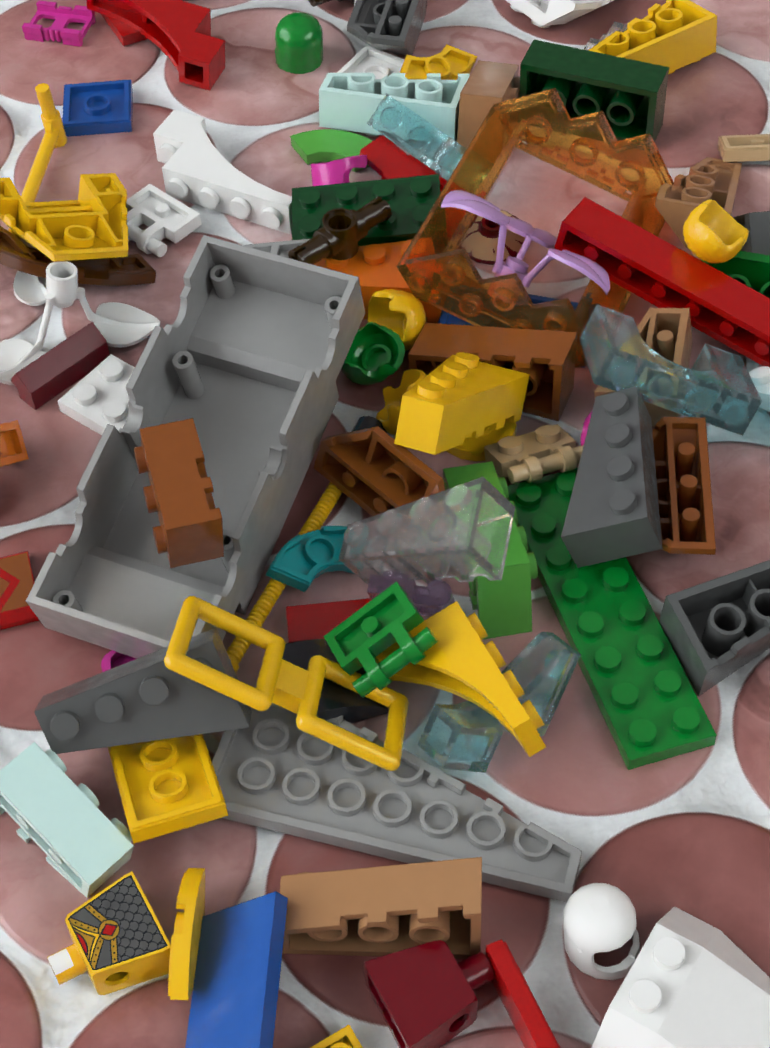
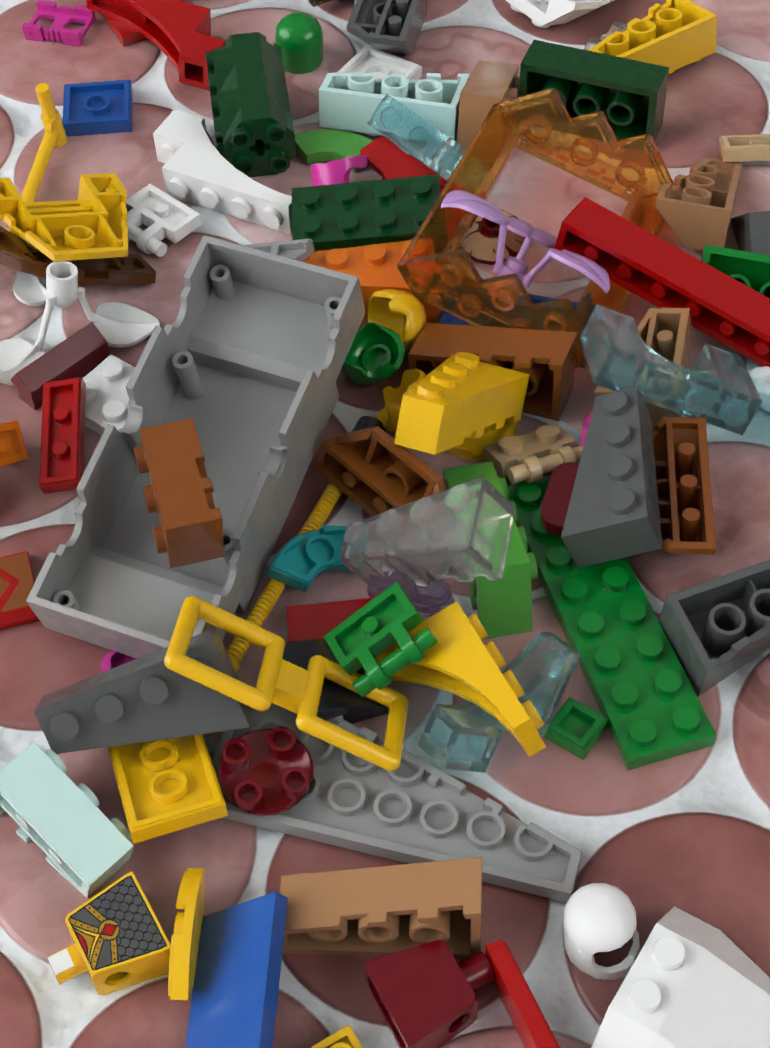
dark brown pin [288,197,392,265] -> none
yellow tile [400,44,478,80] -> none
yellow hair [683,199,749,263] -> none
none -> red tile [39,377,86,494]
none -> dark green brick [205,32,296,177]
none -> dark red dish [218,726,314,816]
none -> dark red tile [540,462,579,536]
none -> green tile [544,697,609,760]

